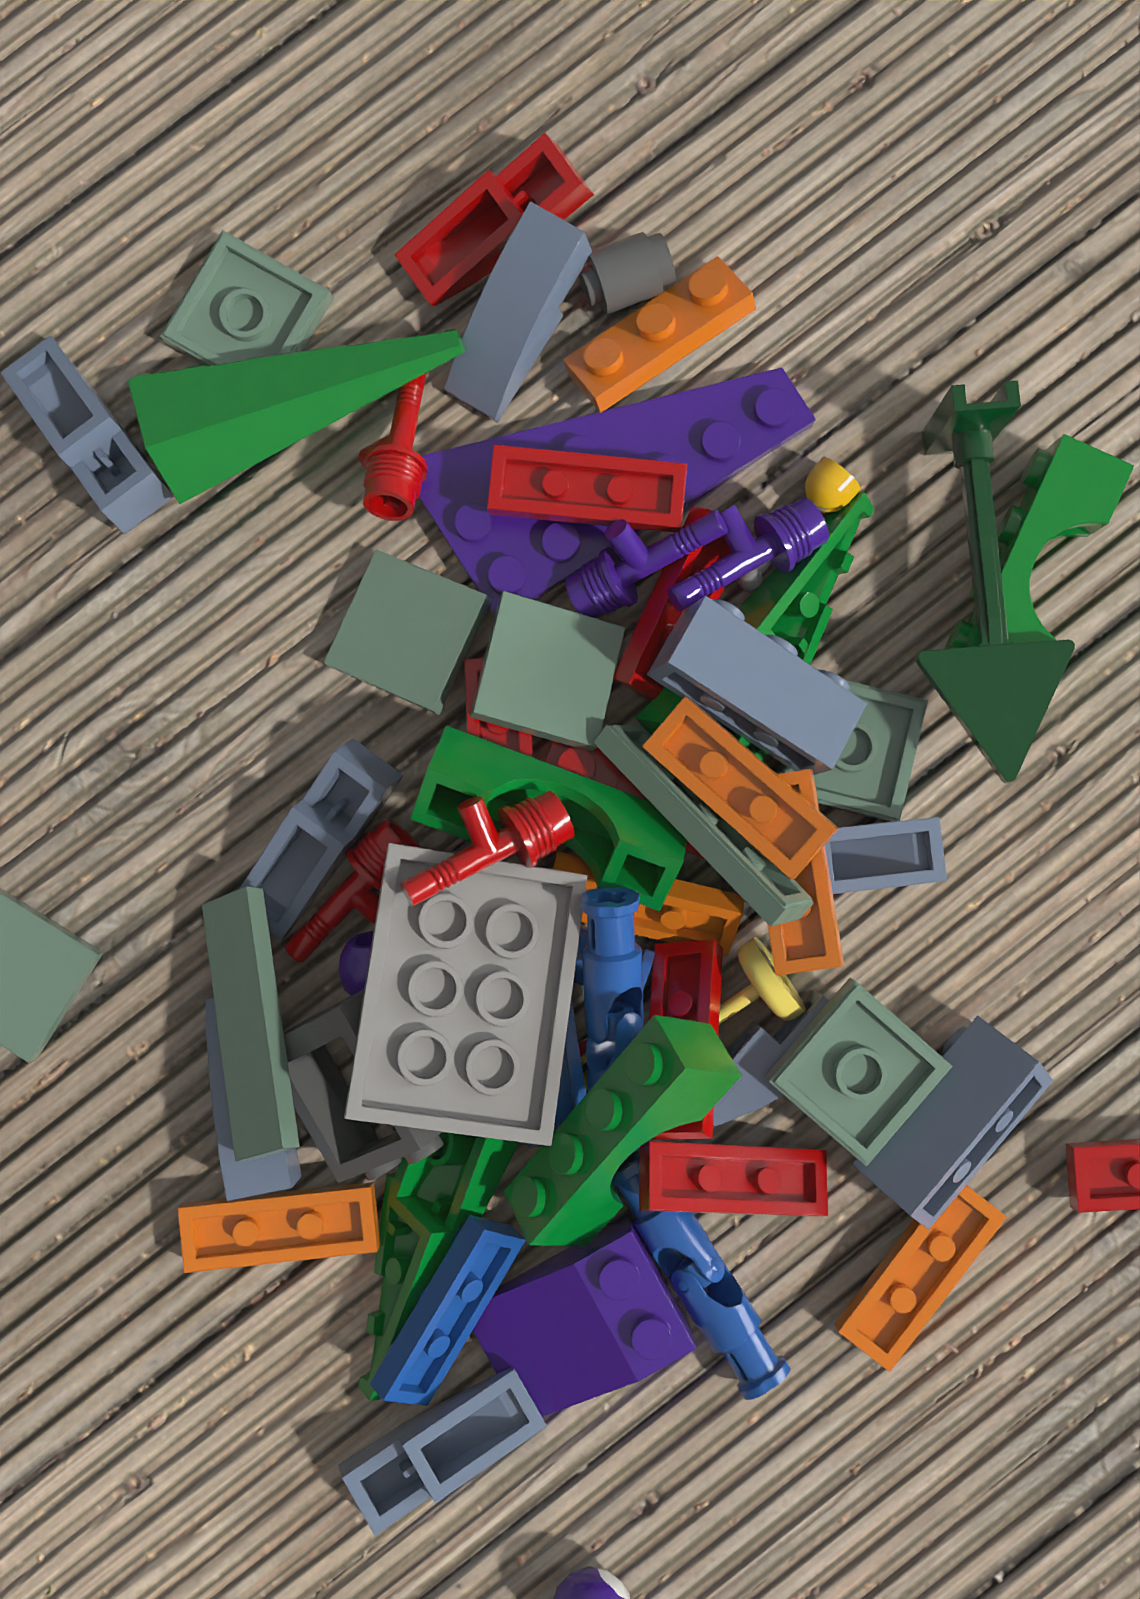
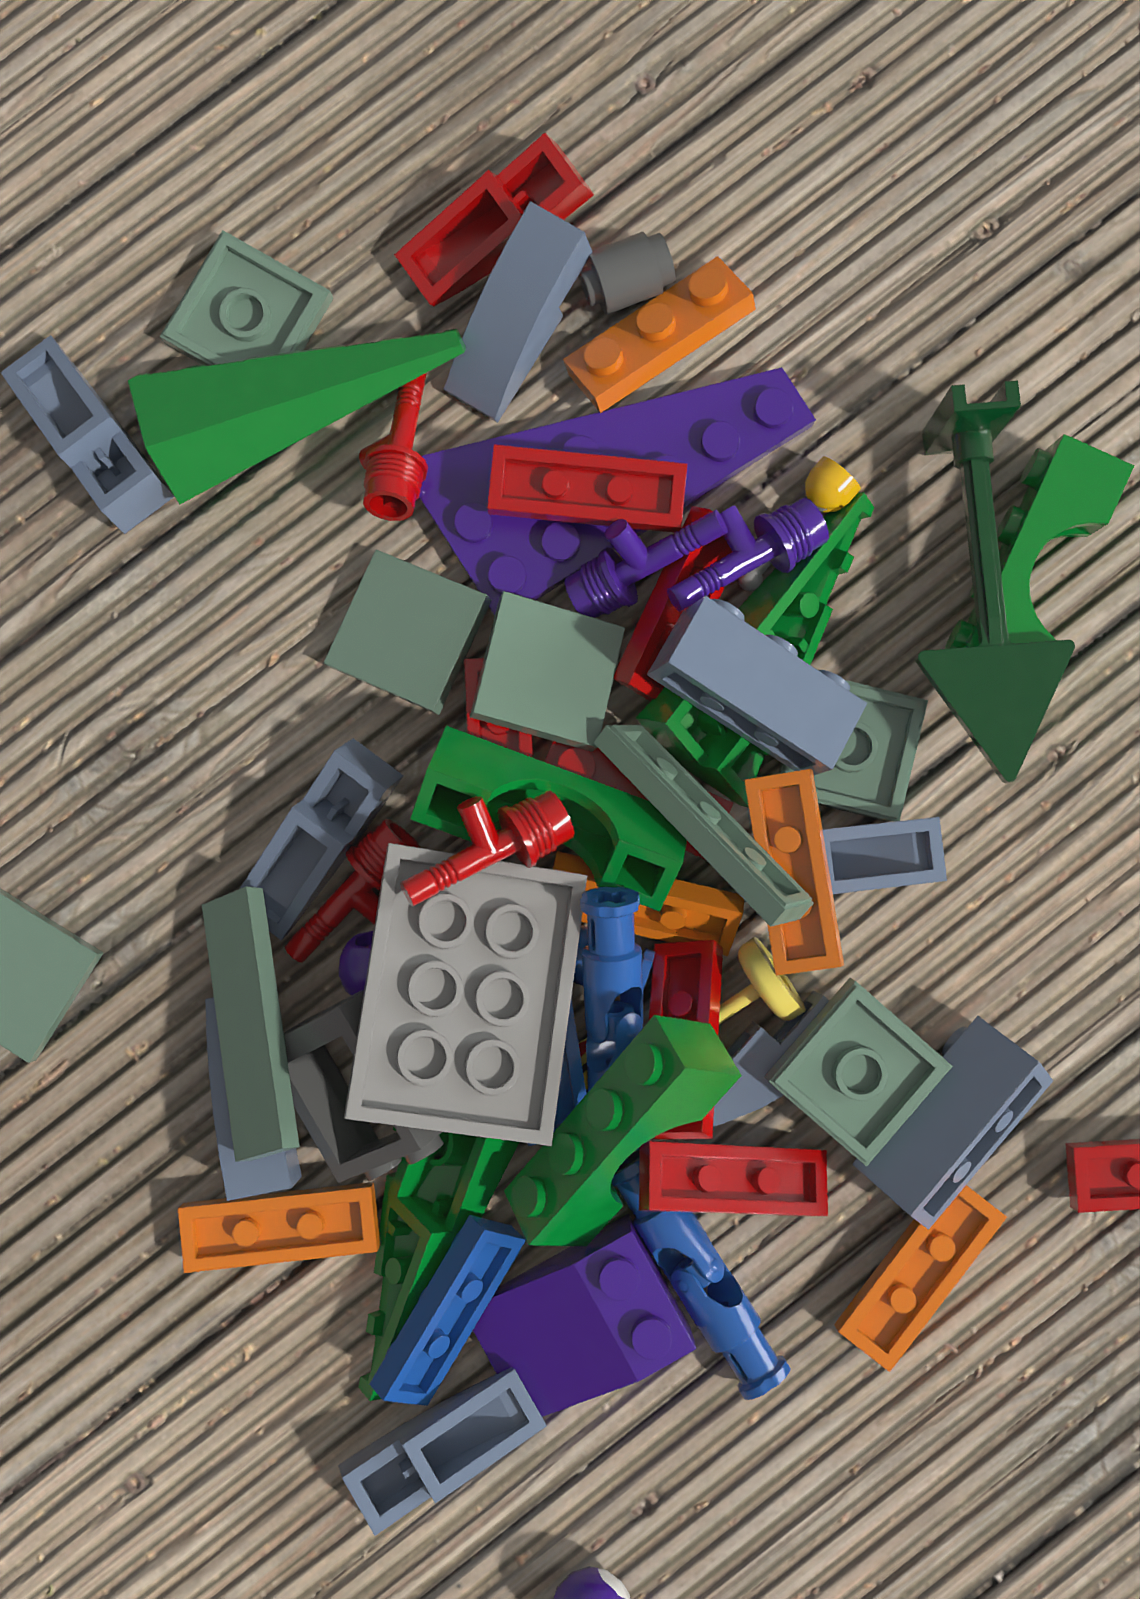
orange plate [642,696,839,879] -> none

